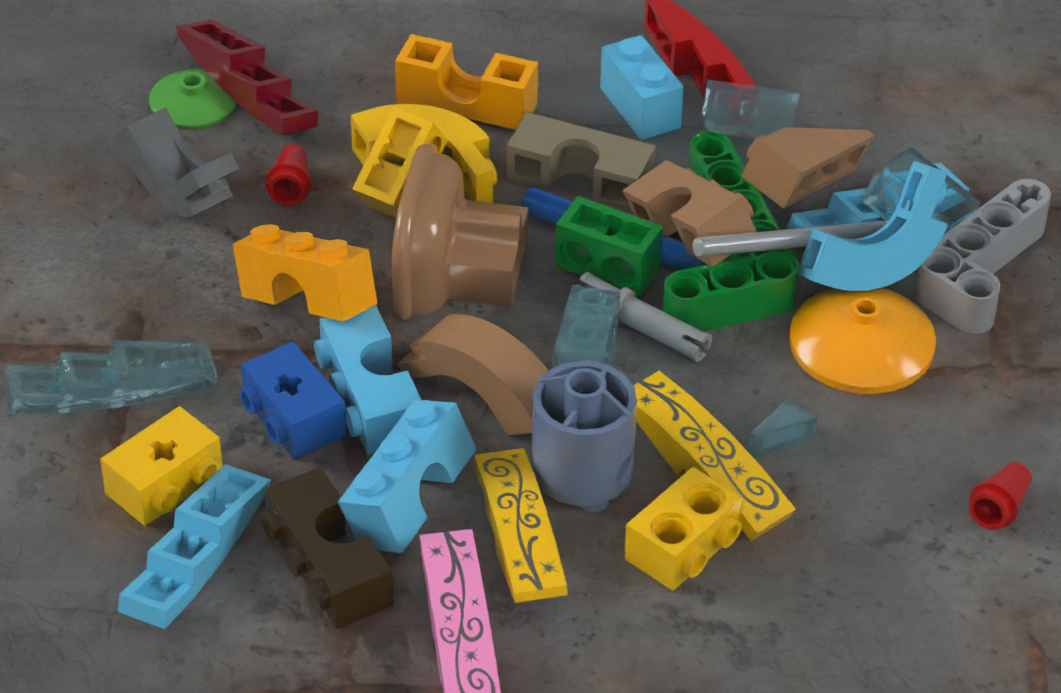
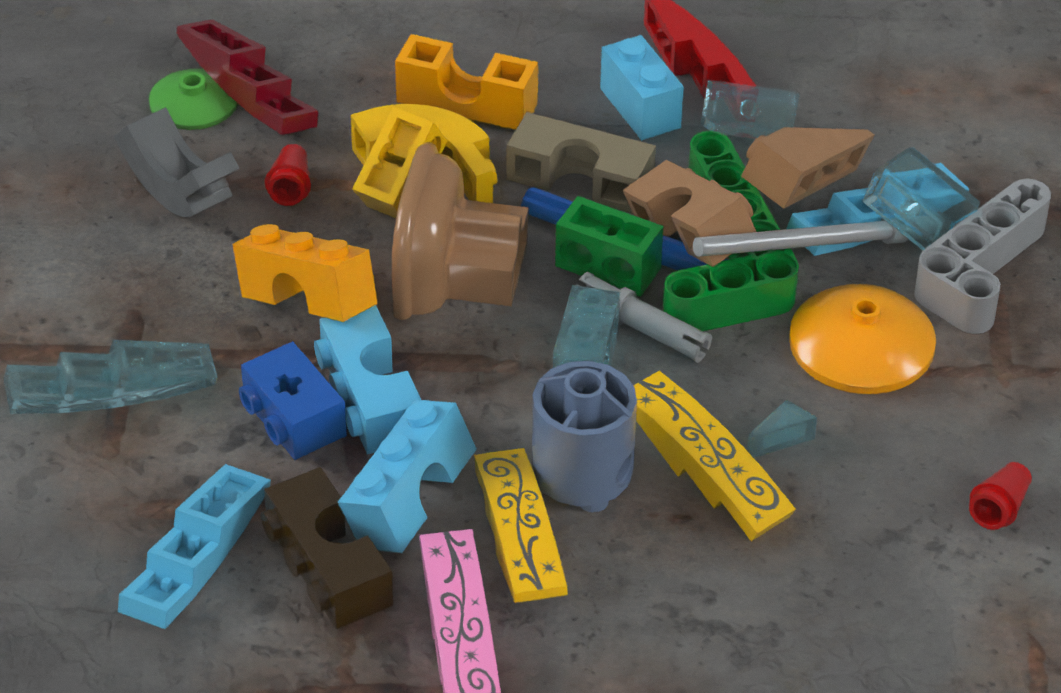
yellow brick [100,406,223,526] -> none
medium nougat arch [397,314,549,436] -> none
yellow brick [624,467,742,591] -> none
medium azure arch [798,161,948,291] -> none

